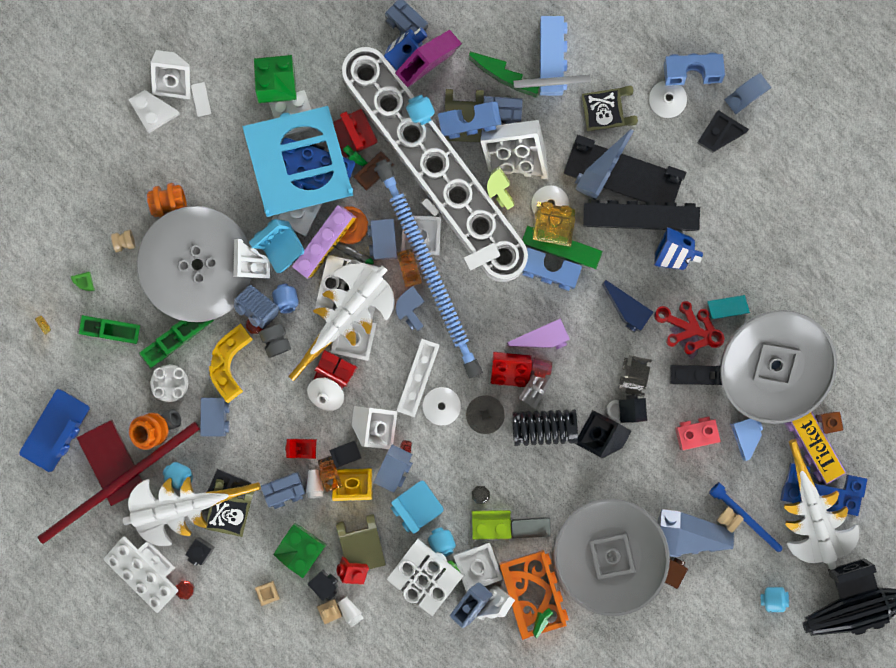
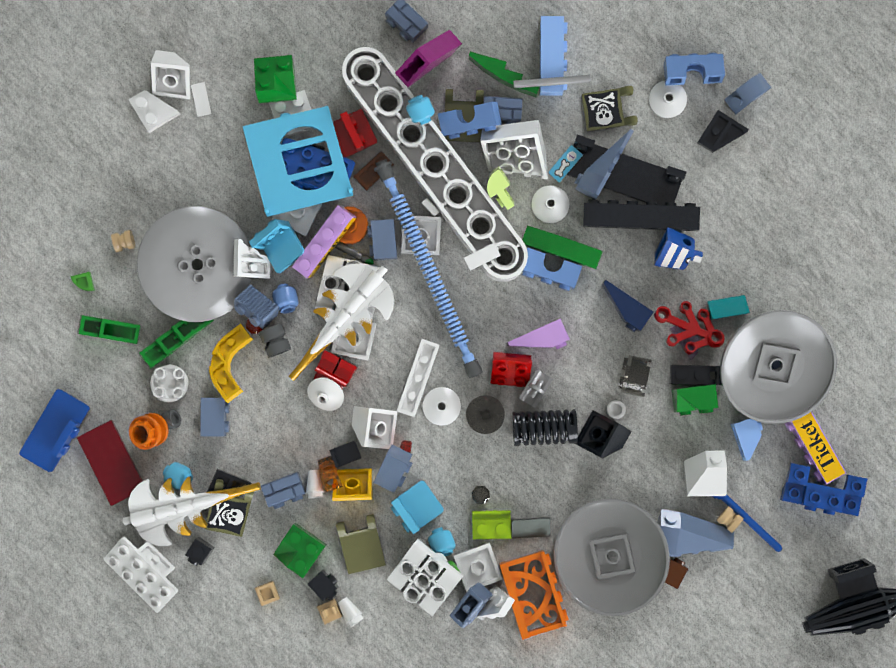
clear yellow tile [35,315,51,335] -> none
dark red piece [37,422,200,544] -> none
orange piece [147,183,187,218] -> none
clear red tile [176,580,195,600] -> none
red bracket [285,439,317,459] -> none
red bracket [336,557,369,584] -> none
green bar [342,145,368,167] -> none
blue torso [384,27,428,71] -> none
sand blue brick [396,286,425,331] -> none
clear orange leg [397,248,422,288] -> none
clear red slope [531,357,552,378] -> none
green bar [532,608,553,639] -> none
clear yellow slope [533,202,575,247] -> none
black brick [619,395,648,423] -> none
coral brick [675,416,721,450] -> none
medium azure head [761,587,789,612] -> none
white animal [784,439,859,570] -> none
dark orange bracket [816,412,843,434] -> none
none -> medium azure sticker [548,145,583,183]
none -> green slope [671,384,718,416]
none -> white slope [684,451,727,496]

